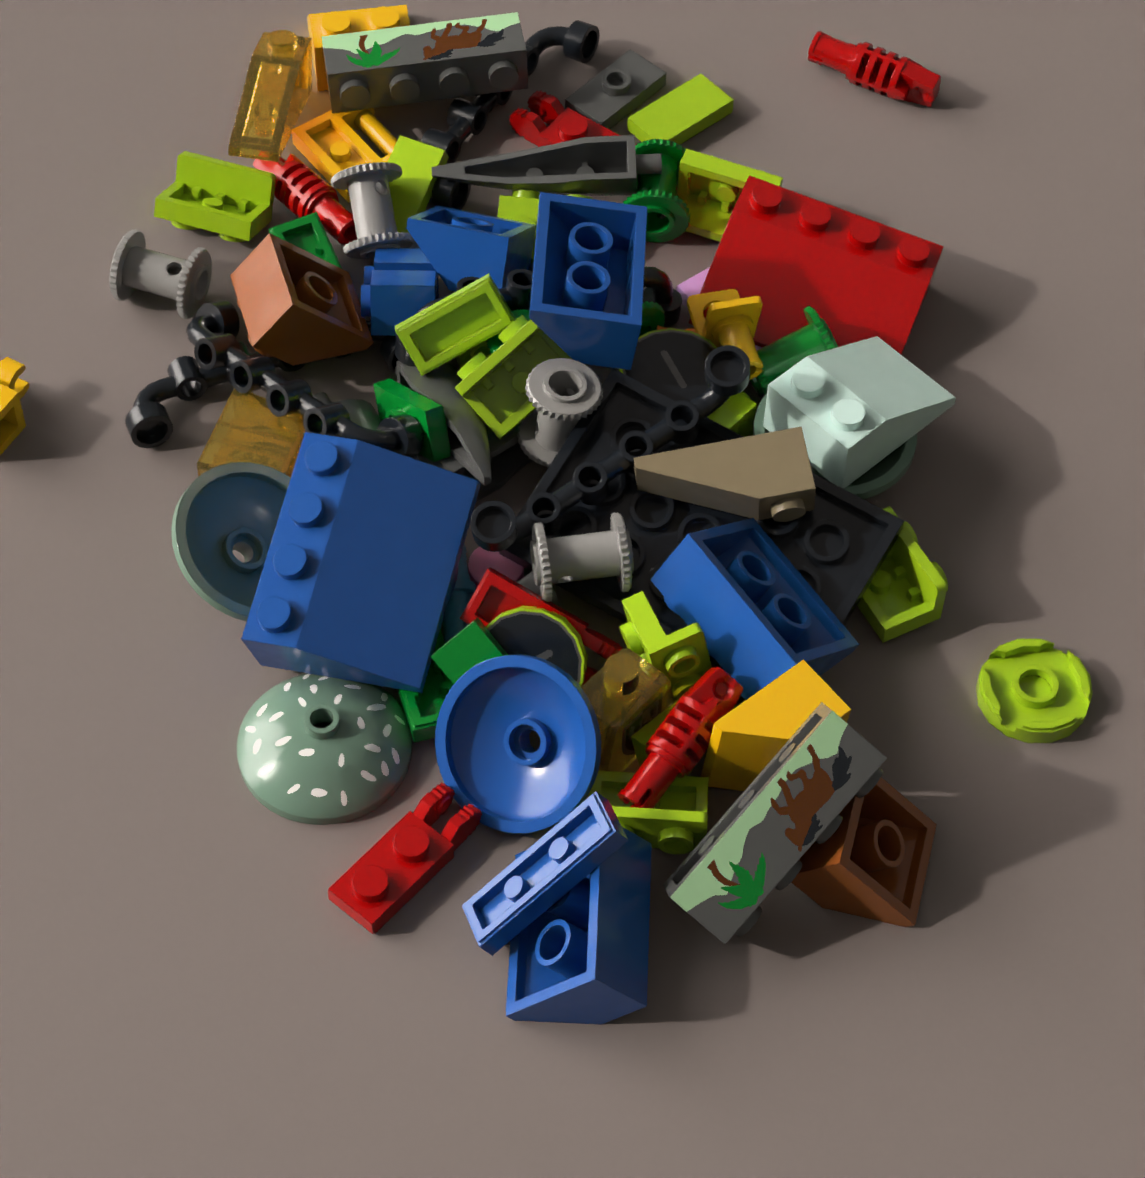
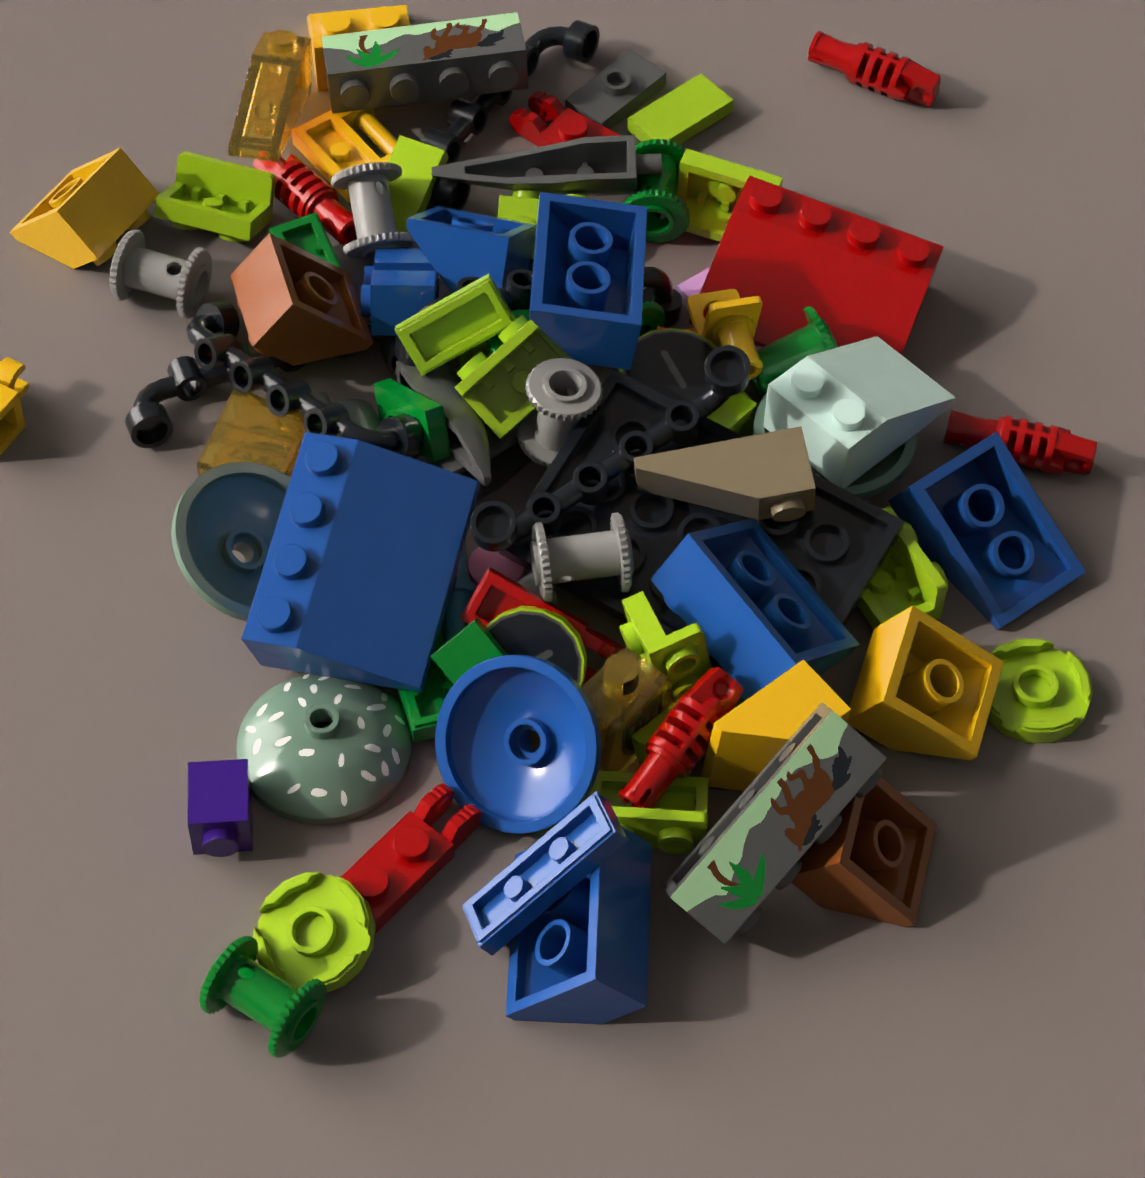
none -> yellow slope [9,147,159,269]
none -> dark purple brick [187,759,253,857]
none -> green hose [199,936,326,1058]
none -> lime tile [253,872,376,993]
none -> yellow slope [847,605,1004,760]
none -> blue slope [887,432,1086,630]
none -> red hinge [944,410,1097,475]

